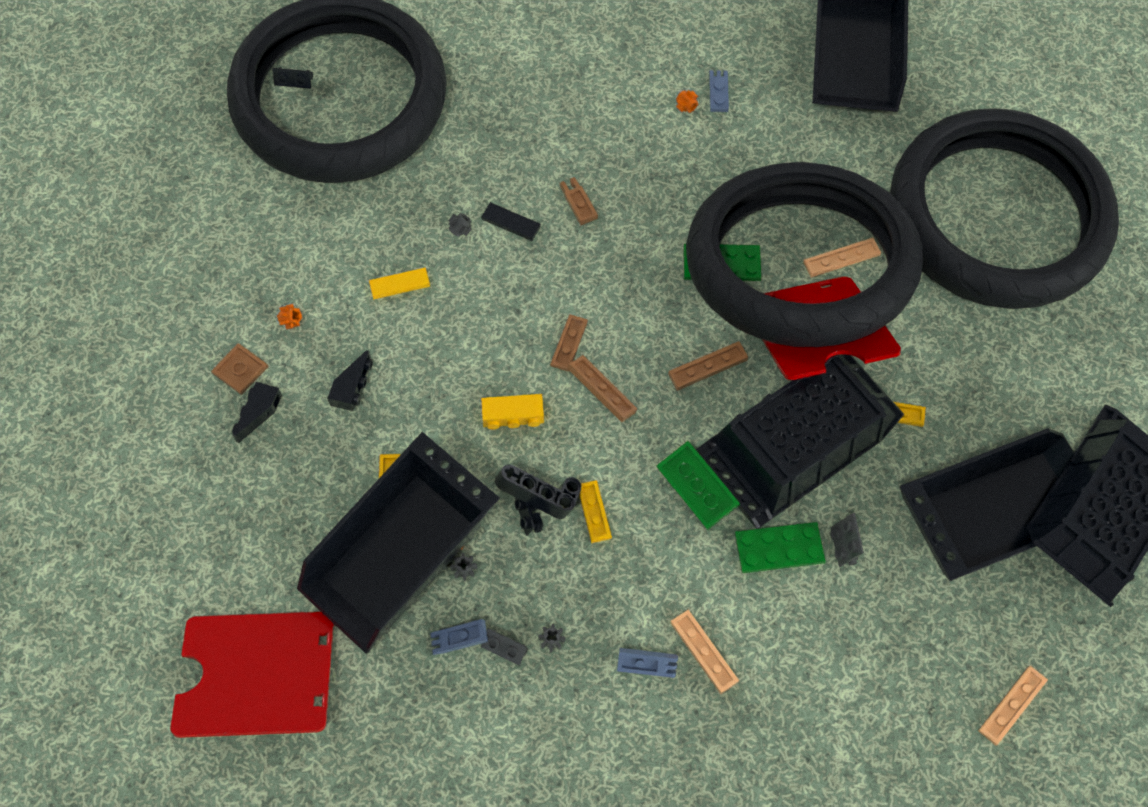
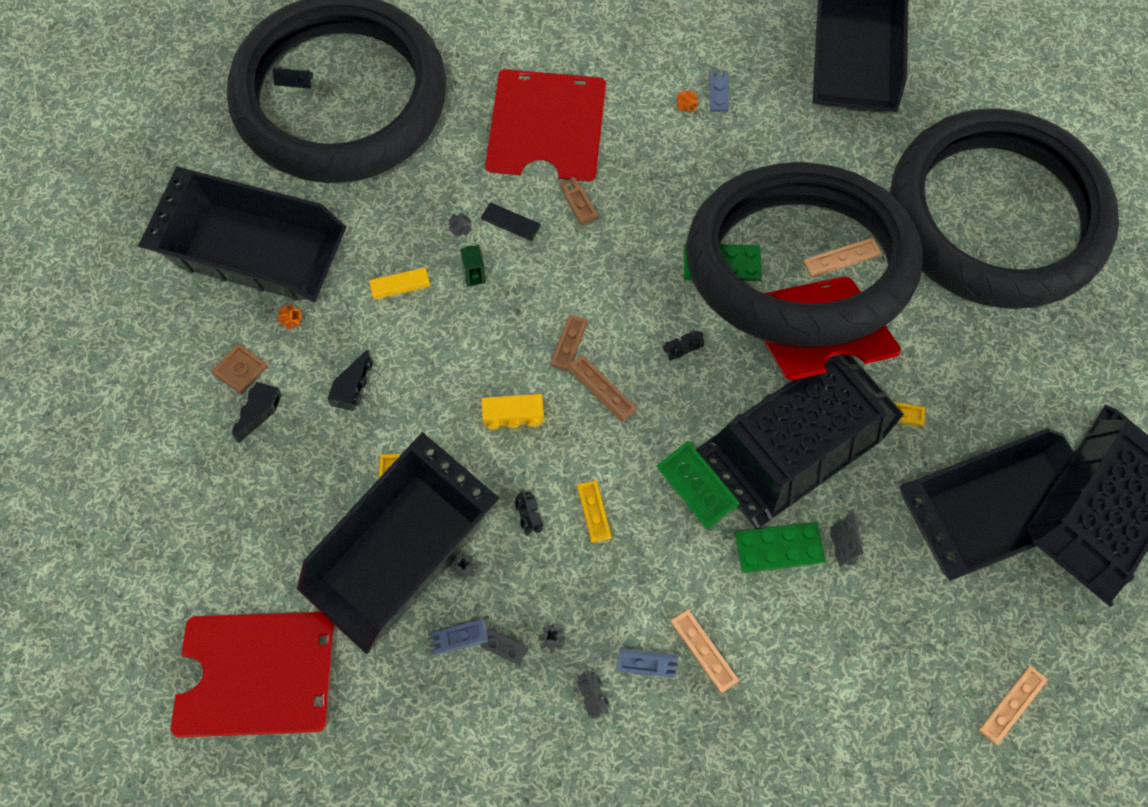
black beam [495,464,582,519] -> none
medium nougat plate [668,341,748,391] -> none
none -> black piece [138,166,347,303]
none -> dark green brick [460,245,486,287]
none -> red door [485,69,606,182]
none -> dark grey hinge [577,670,609,719]
none -> black hinge [662,330,704,361]

